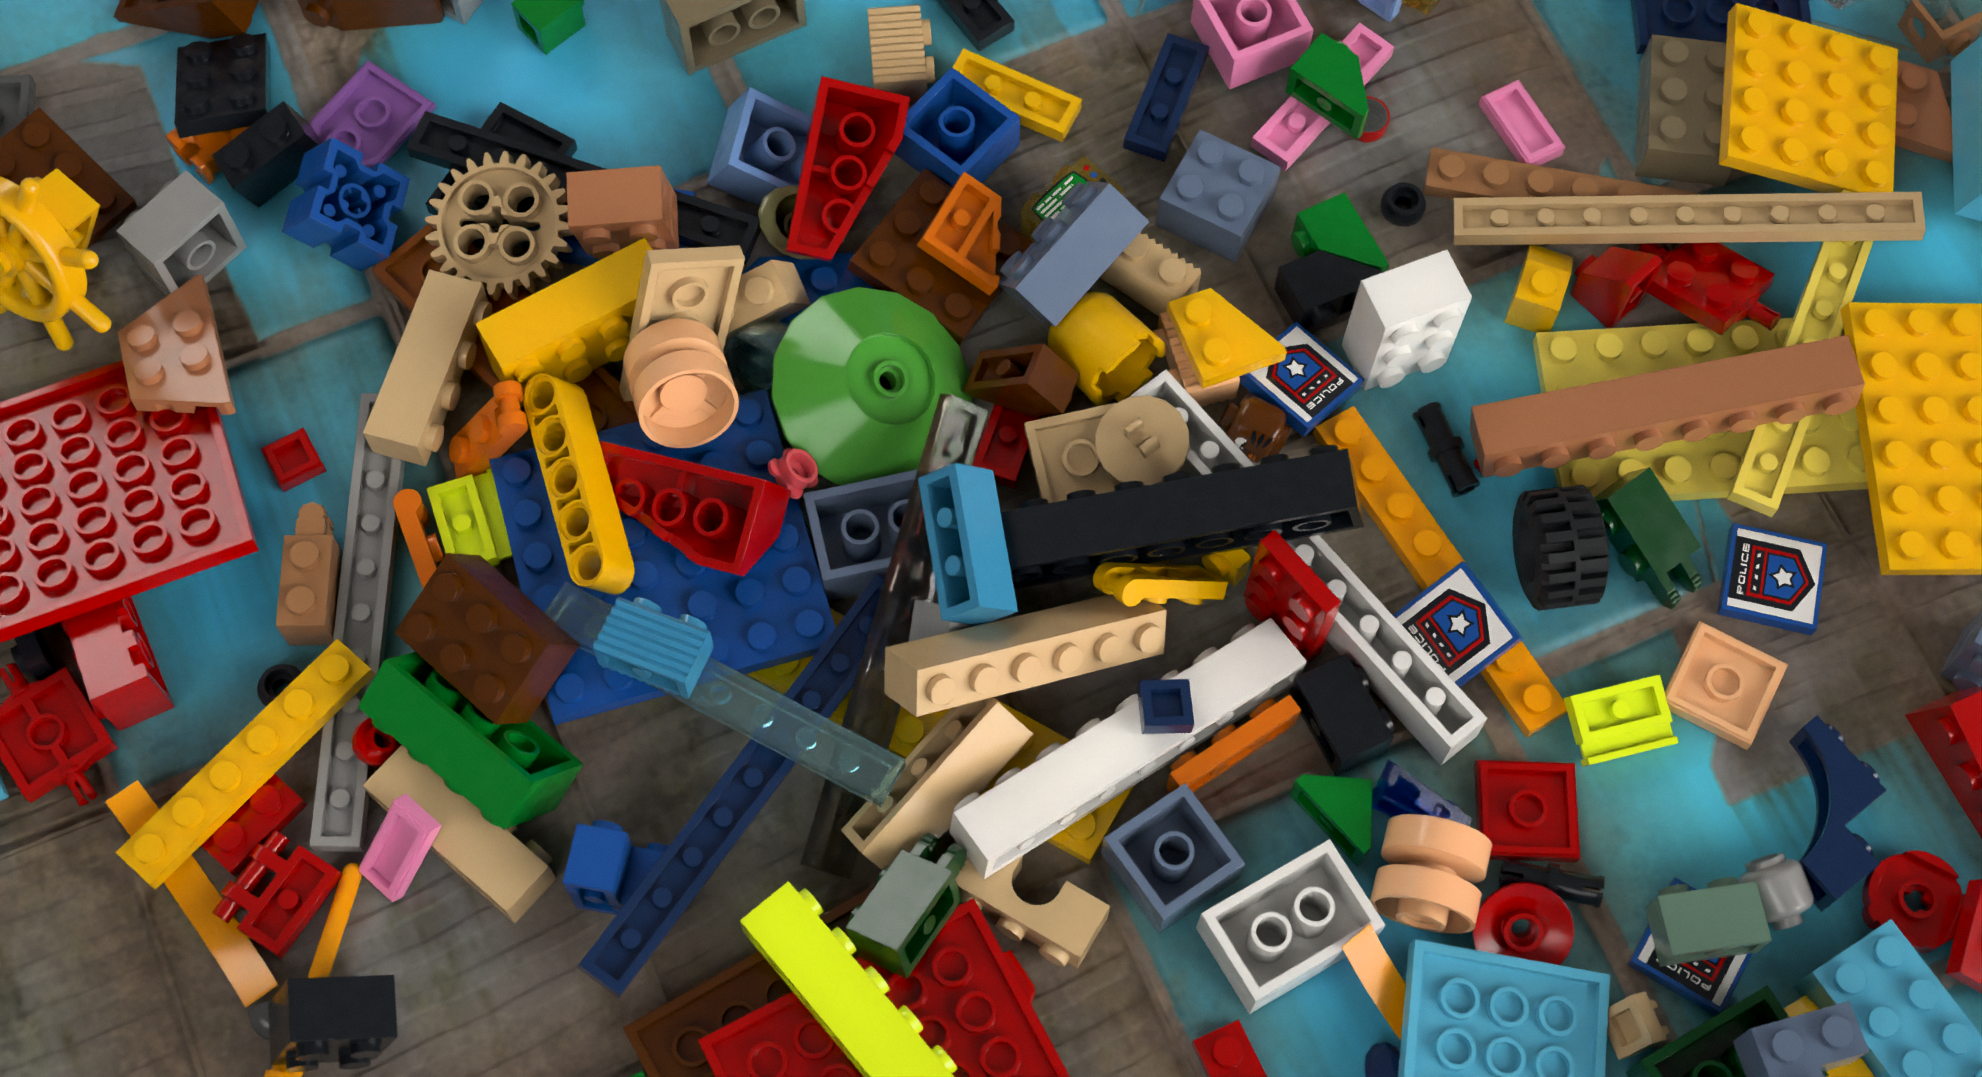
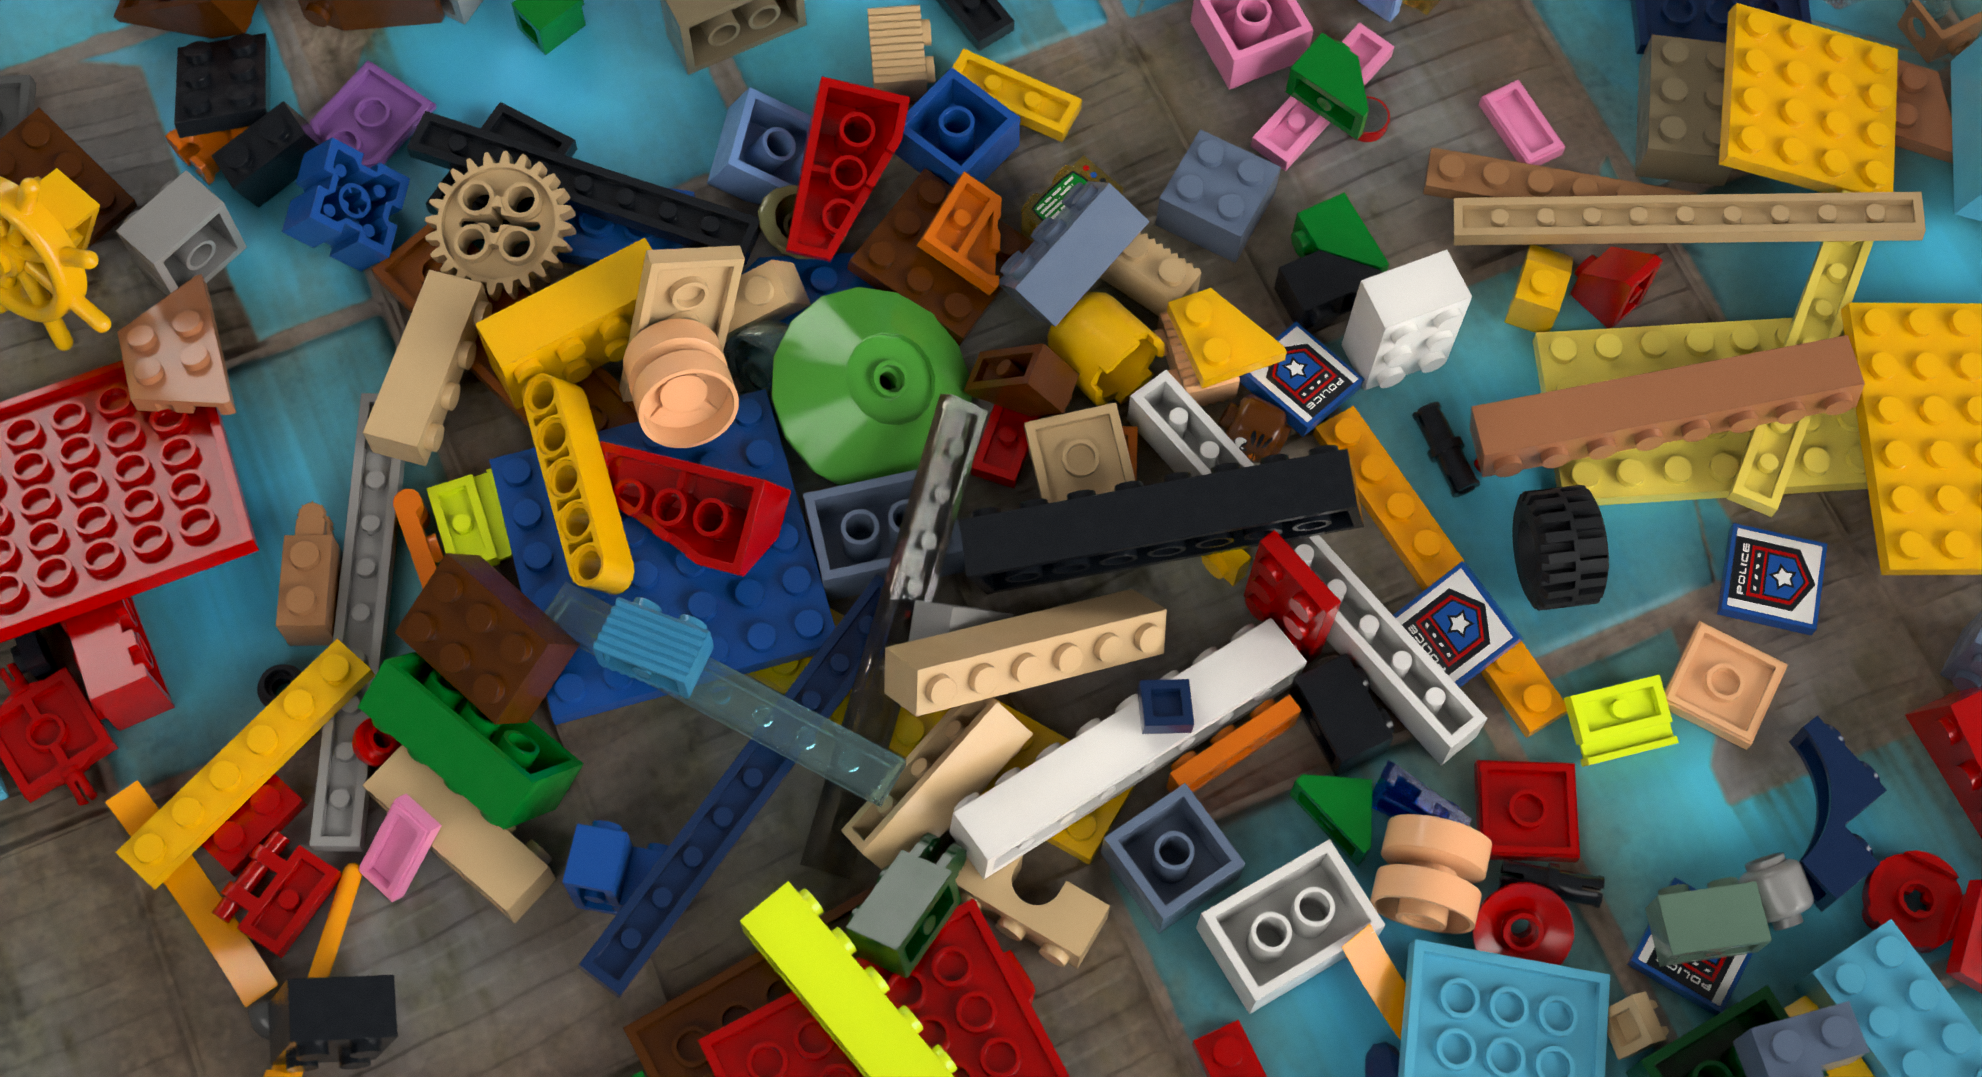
red tile [261,427,327,492] -> none
orange plate [449,380,528,479] -> none
nougat brick [566,165,679,259] -> none
coral plate [768,448,818,499] -> none
dark azure brick [918,463,1018,625] -> none
yellow plate [1093,562,1228,607] -> none
tan piece [1095,395,1190,486] -> none
dark blue plate [1123,33,1209,162] -> none
black plate [1380,182,1426,227] -> none
dark green hinge [1594,467,1703,609] -> none
red plate [1639,243,1781,335] -> none

